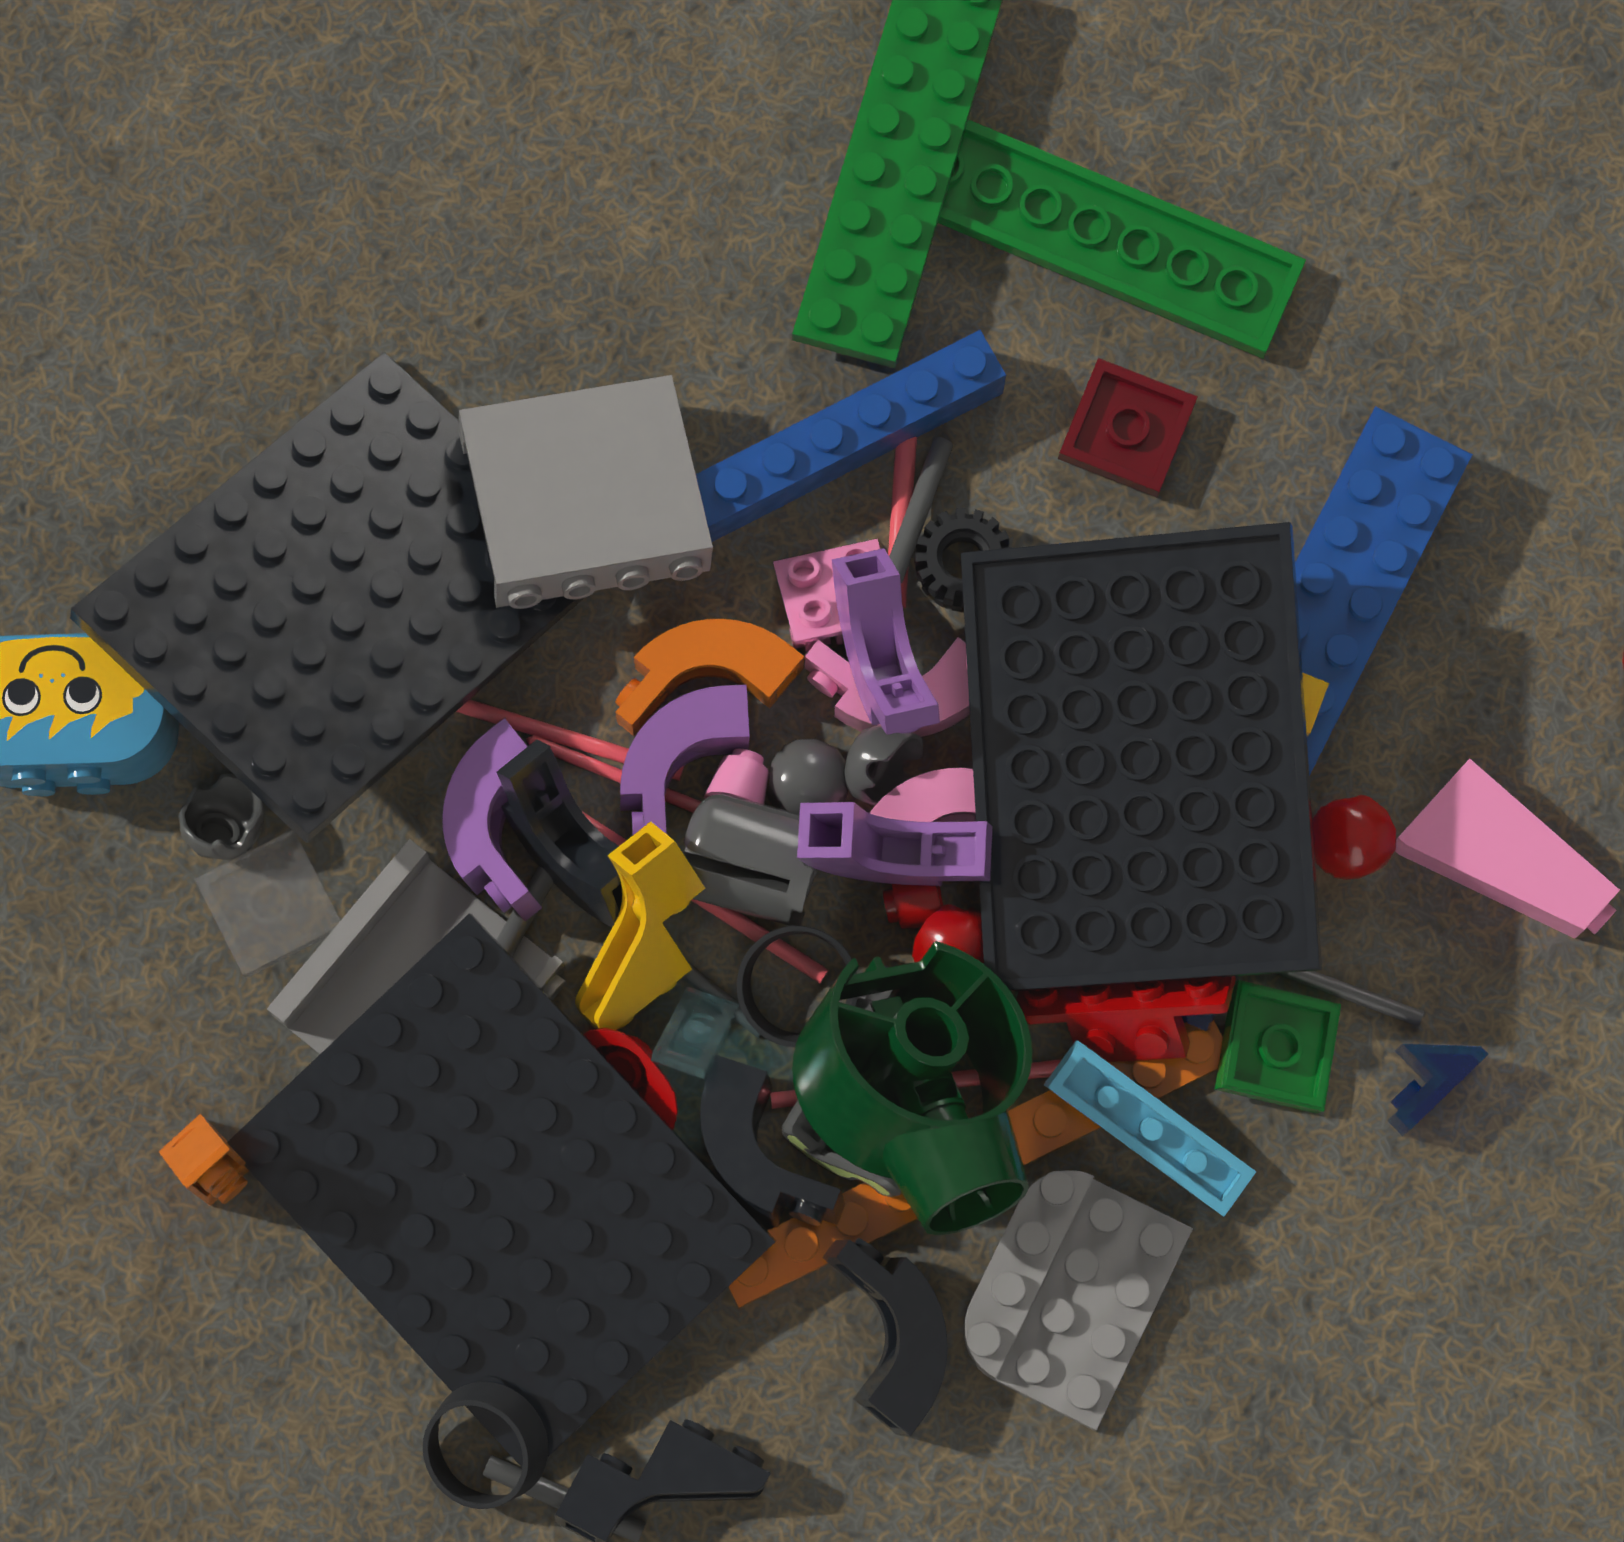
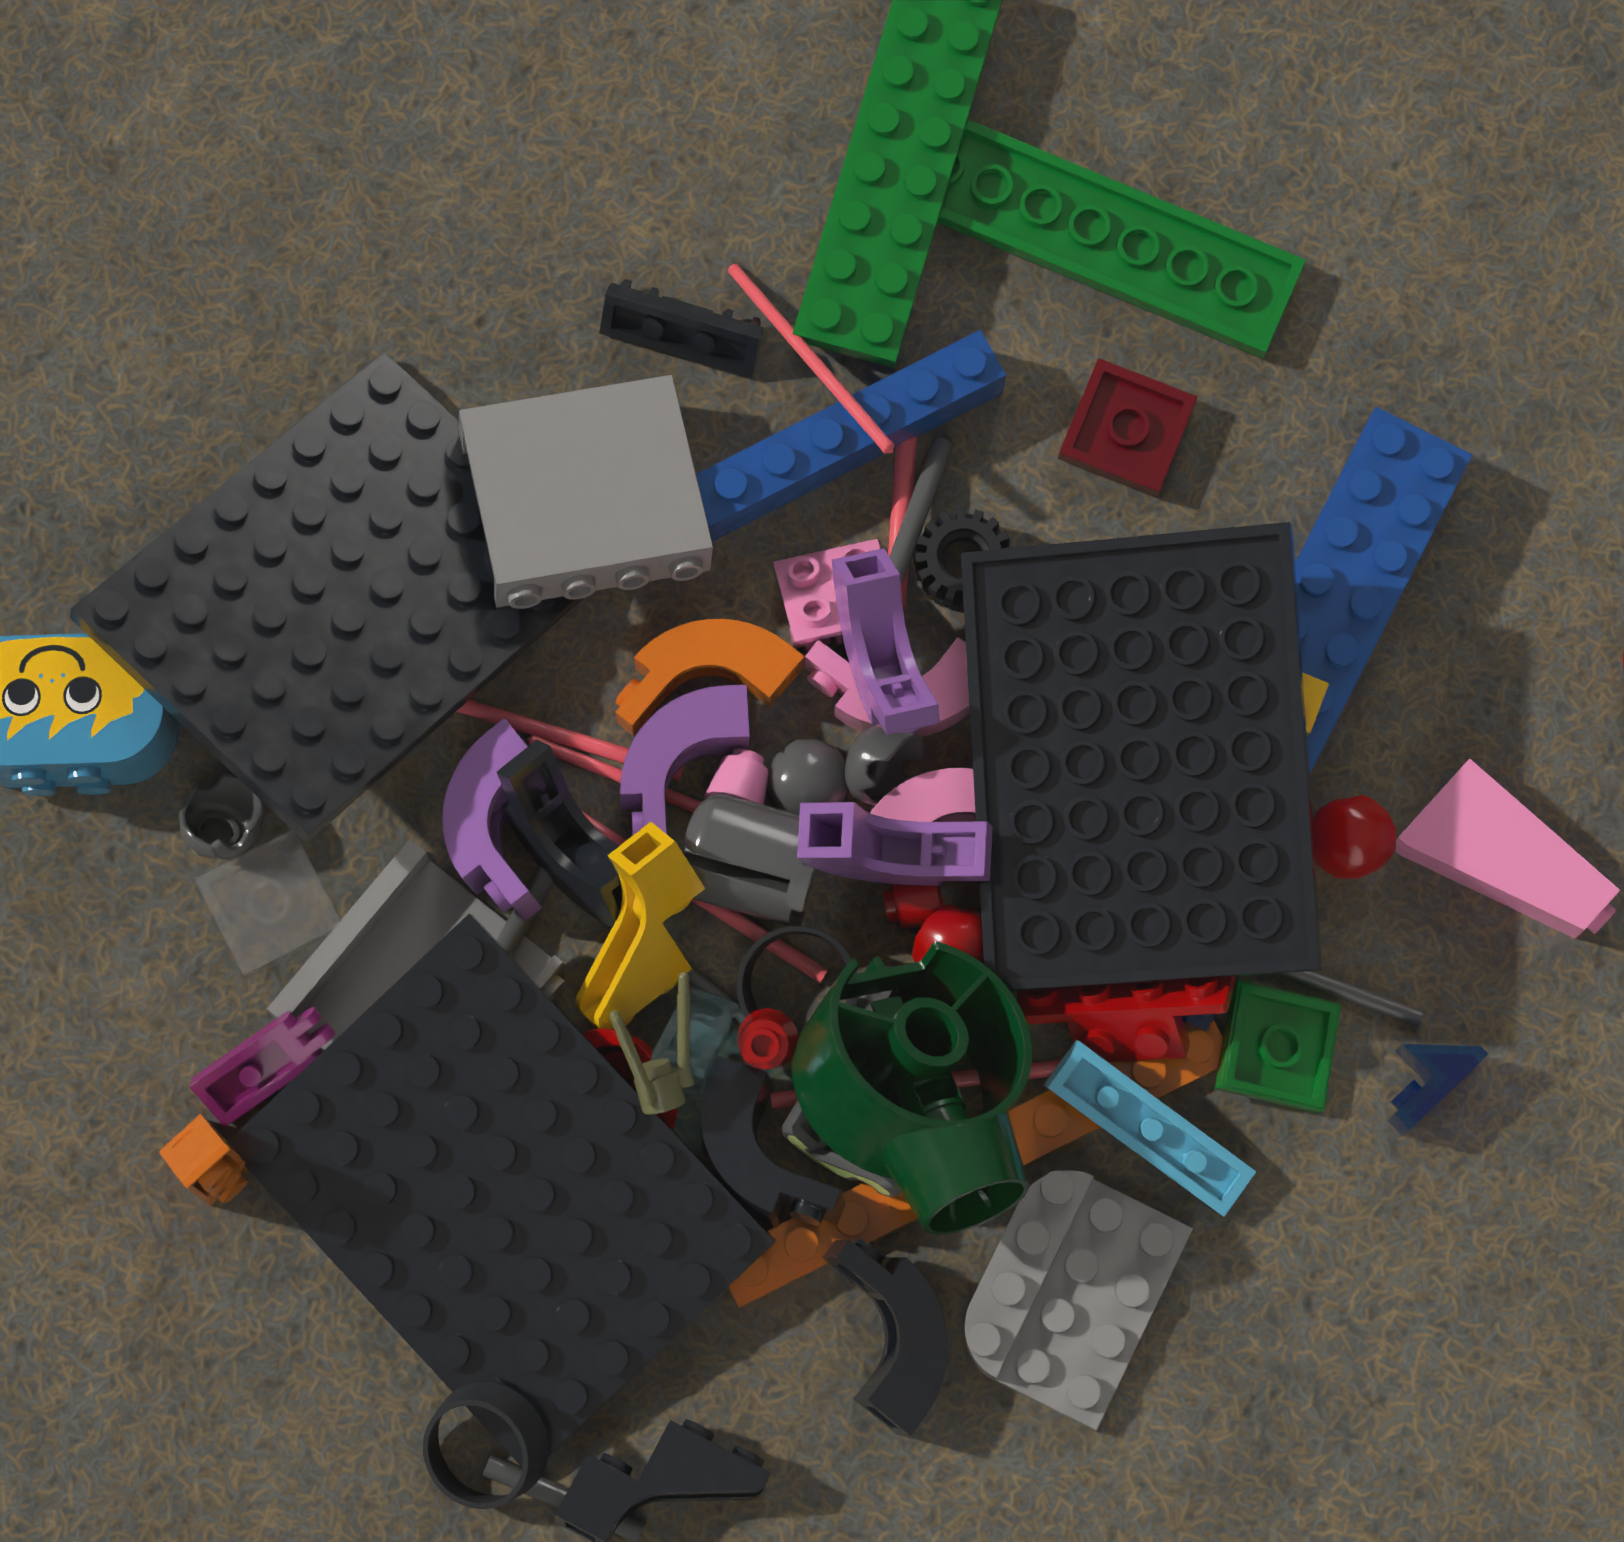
none -> magenta hinge [189,1007,336,1128]
none -> black plate [599,279,764,378]
none -> olive plant [609,972,695,1114]
none -> coral axle [728,264,894,454]
none -> red hat [737,1008,798,1070]

